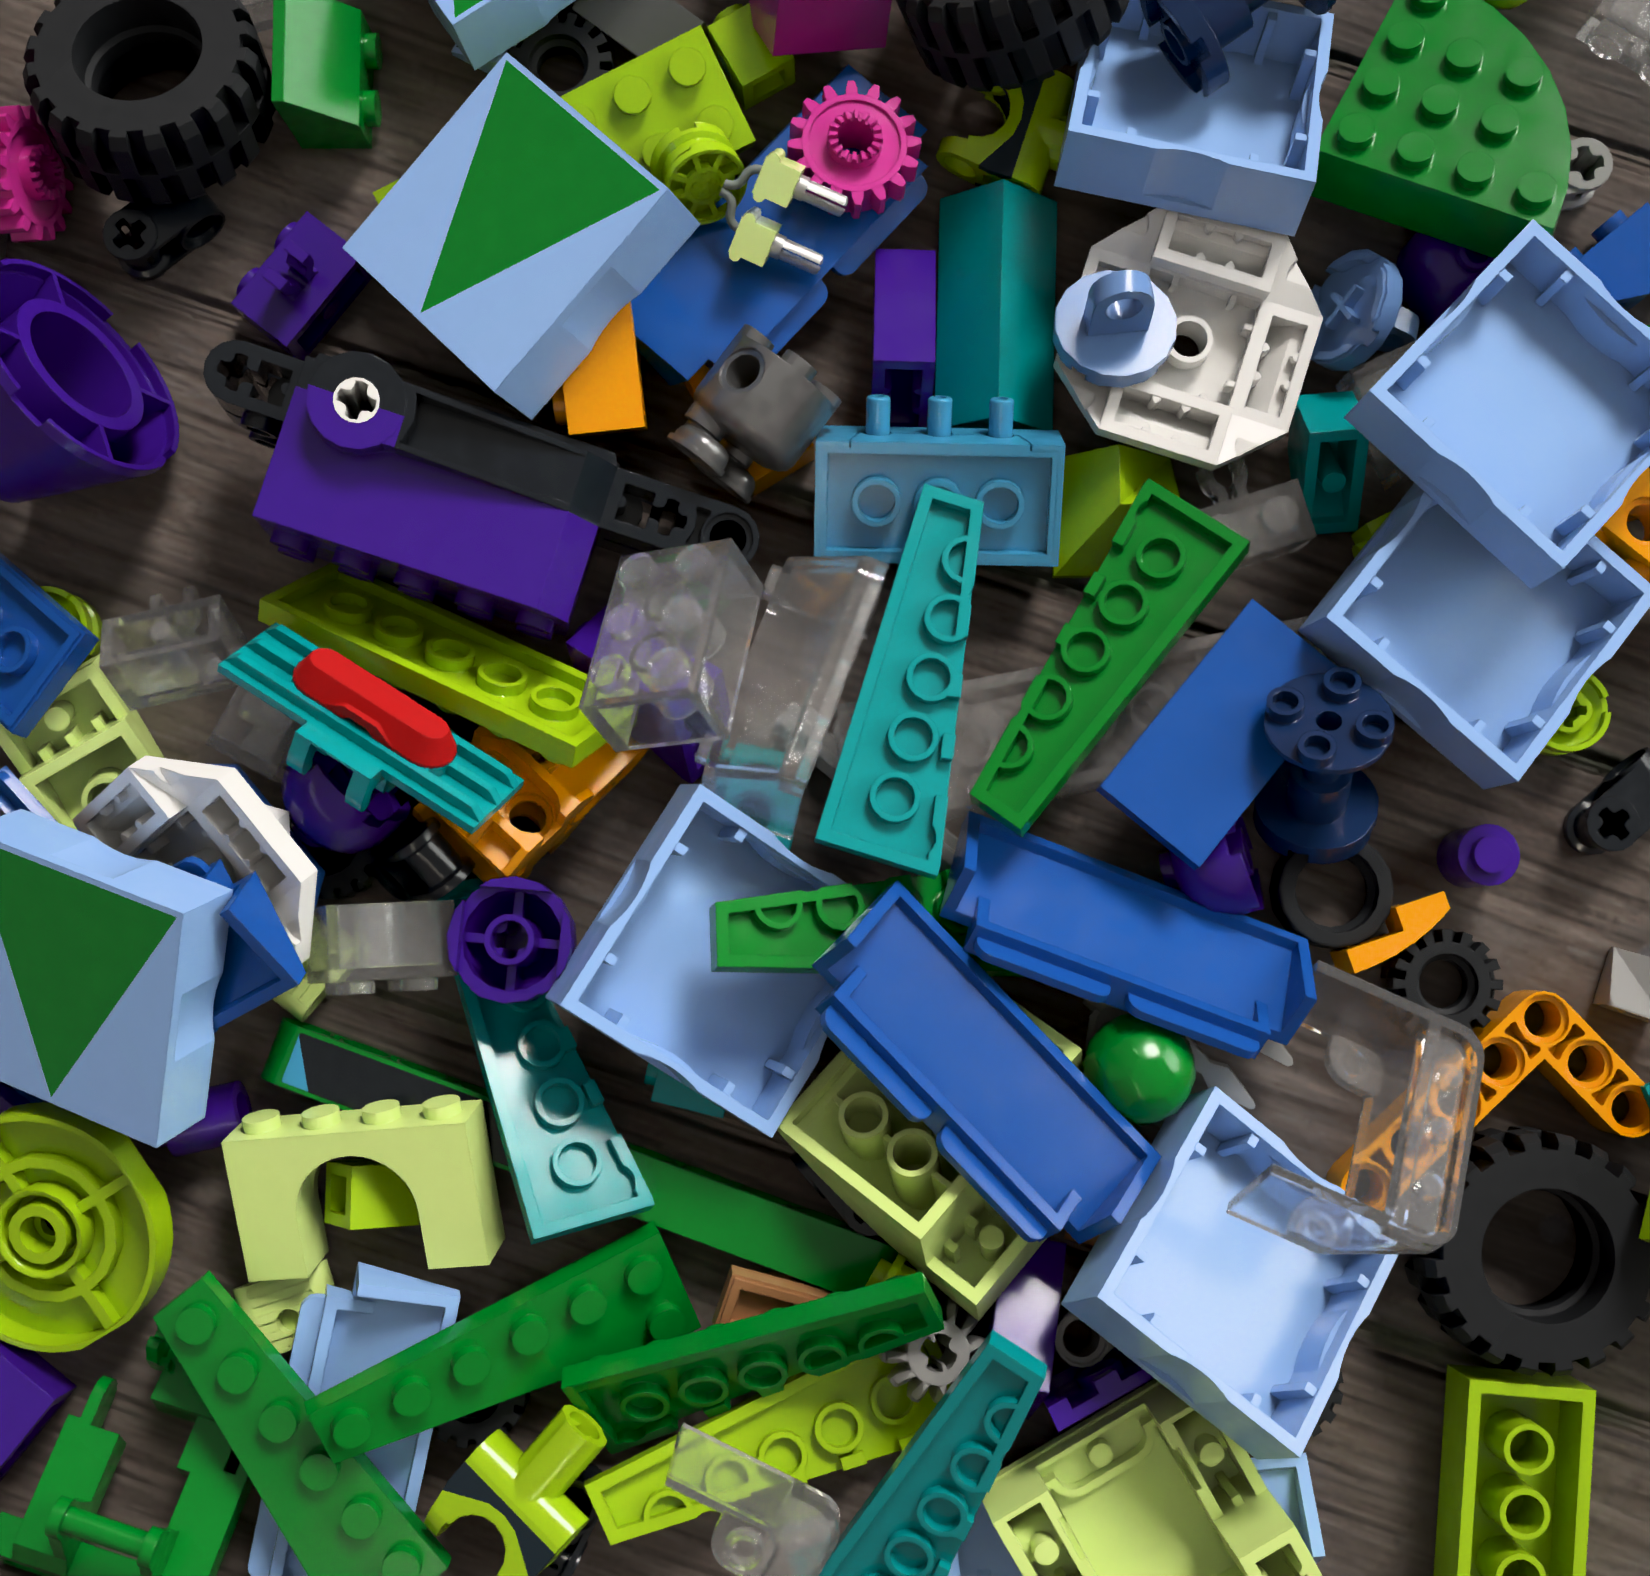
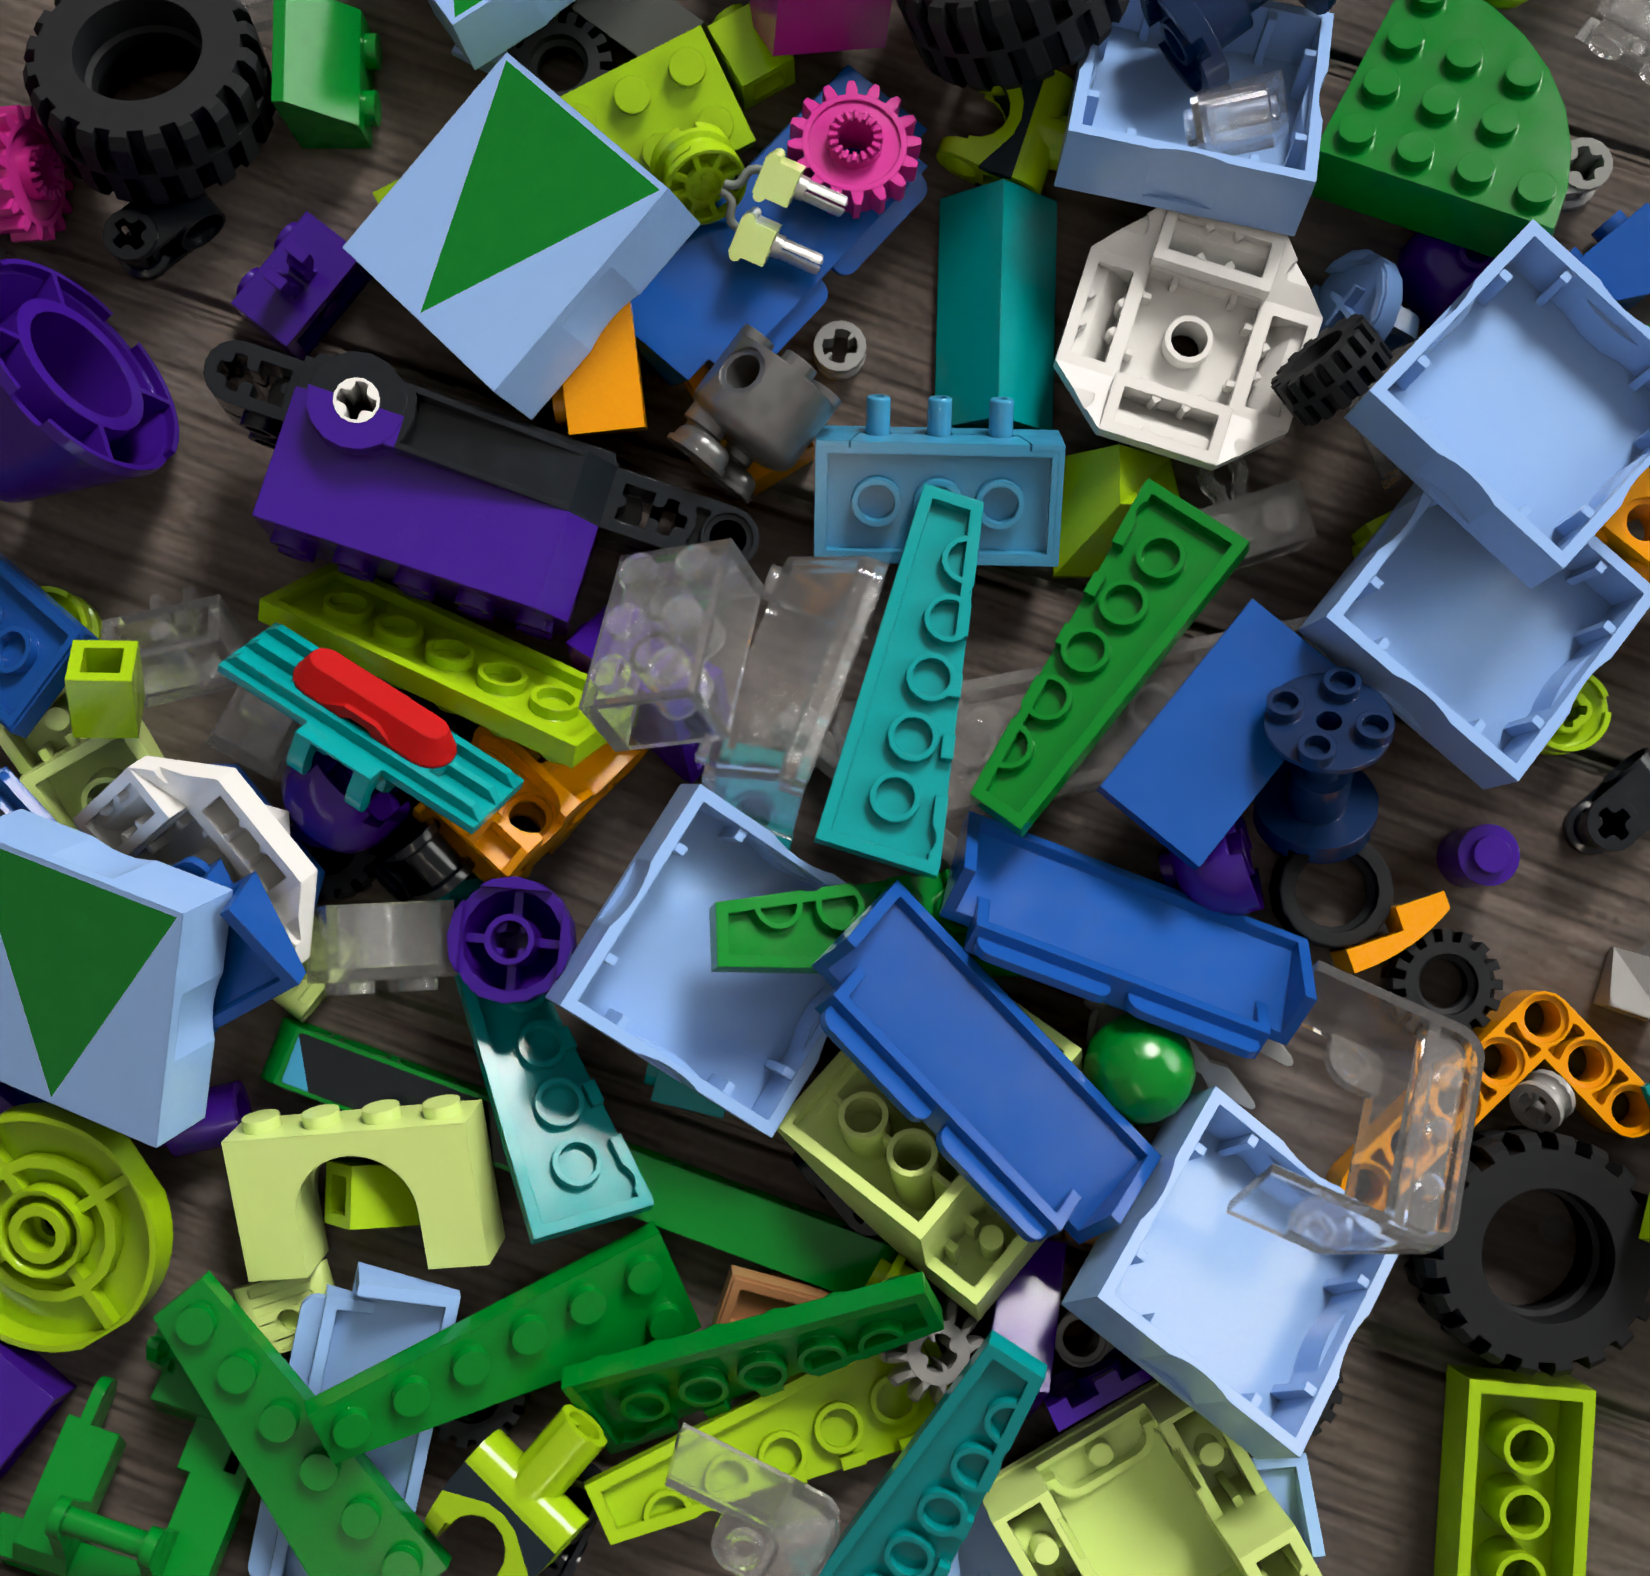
dark purple slope [871,249,936,427] -> none
medium blue tile [1052,270,1177,388] -> none
teal slope [1288,391,1369,536] -> none
none -> lime brick [64,640,145,739]
none -> light grey bush [813,320,867,381]
none -> clear slope [1184,69,1290,156]
none -> black tyre [1271,314,1393,427]
none -> light grey bush [1509,1069,1576,1133]

